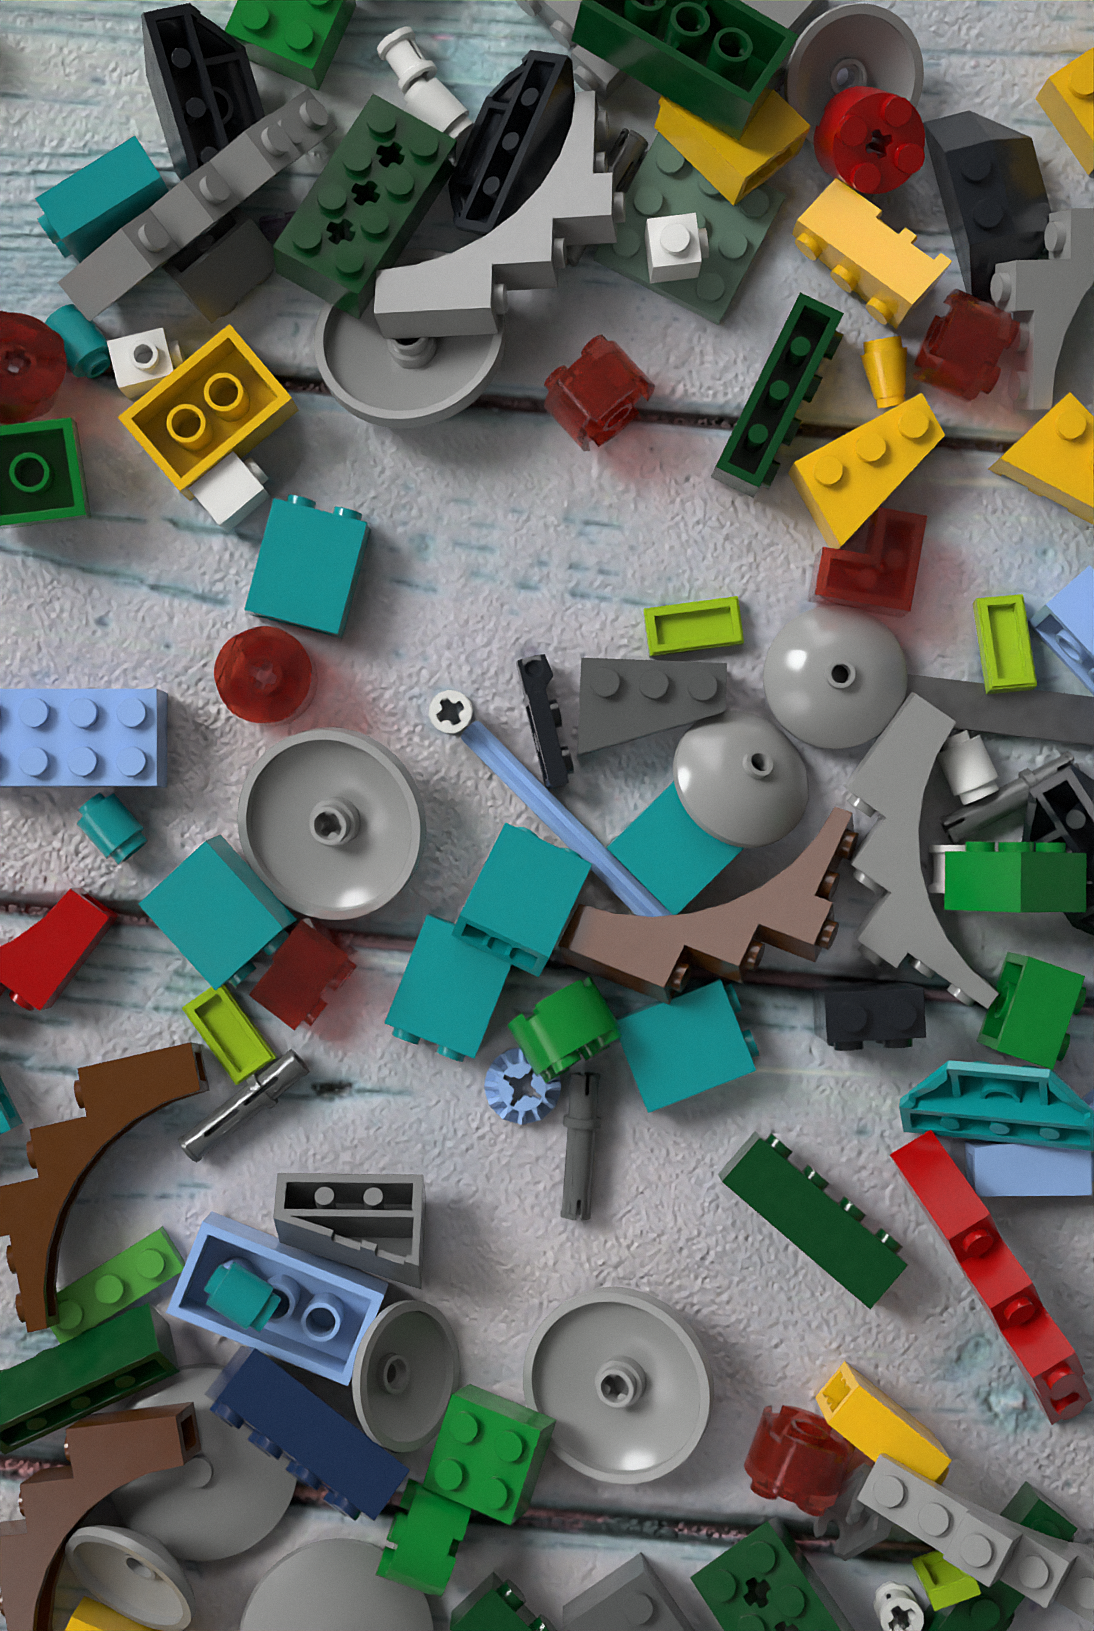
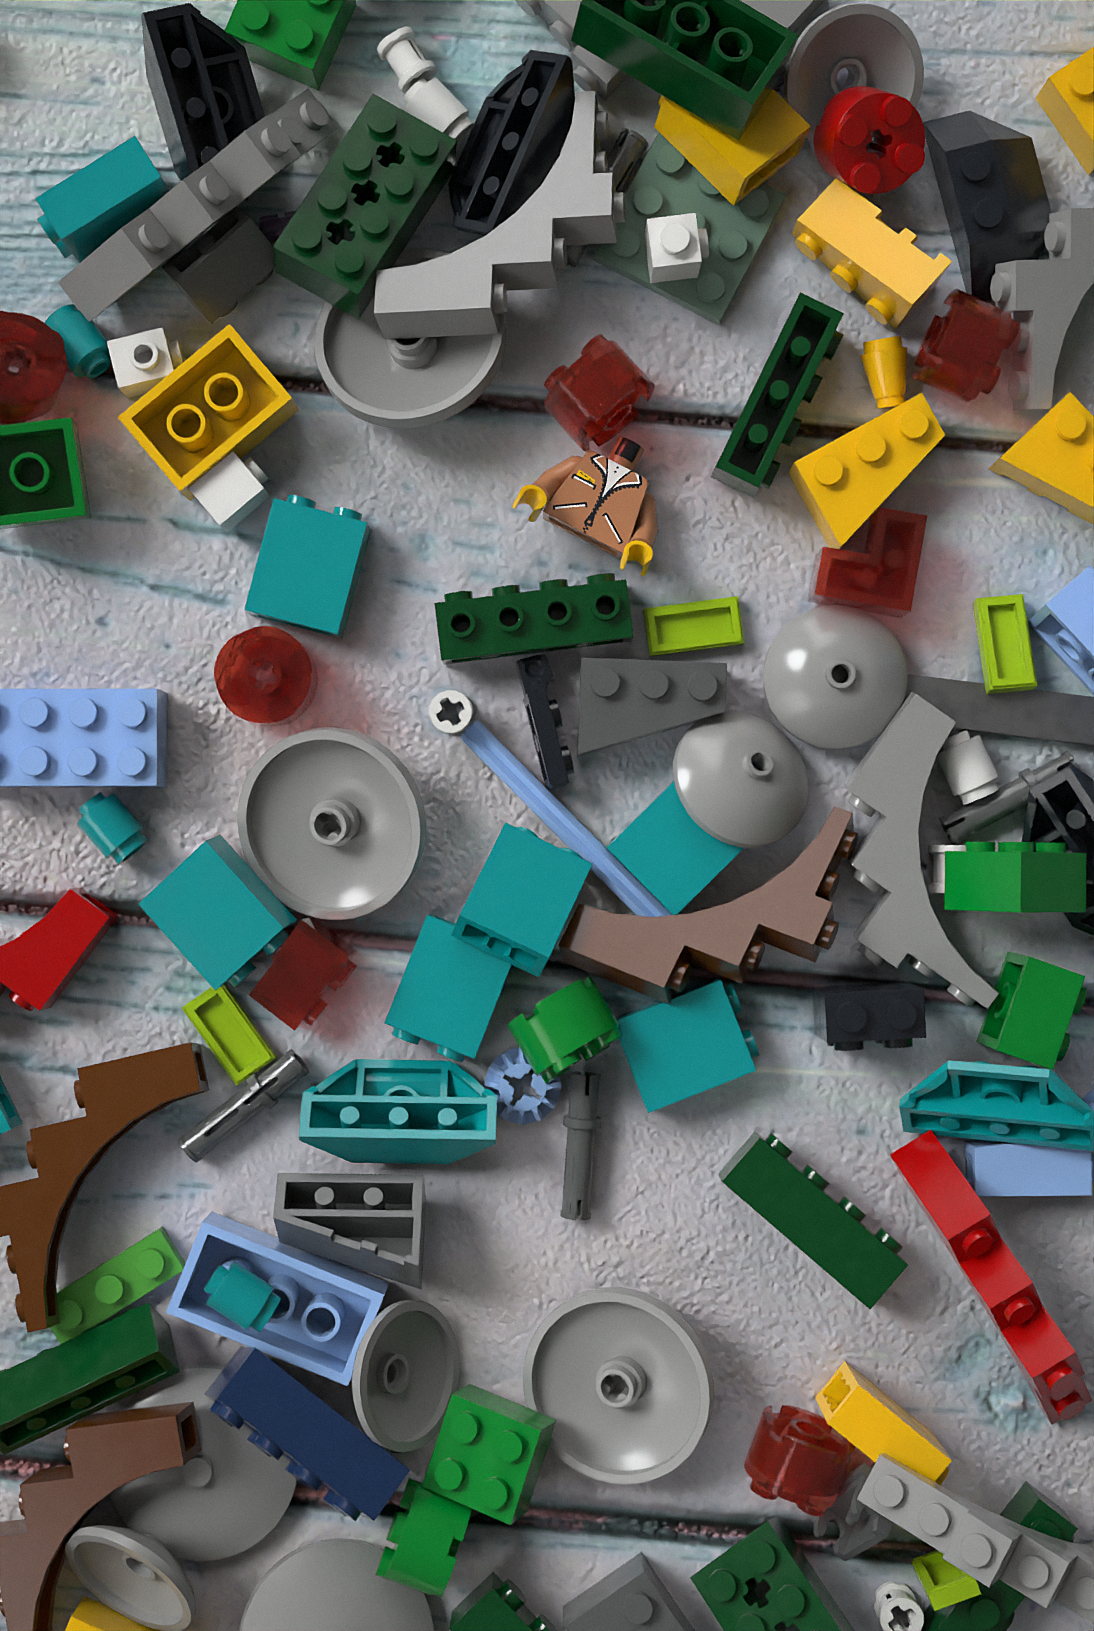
none -> teal wedge [299,1059,497,1164]
none -> dark green brick [434,573,633,665]
none -> nougat torso [512,436,658,576]

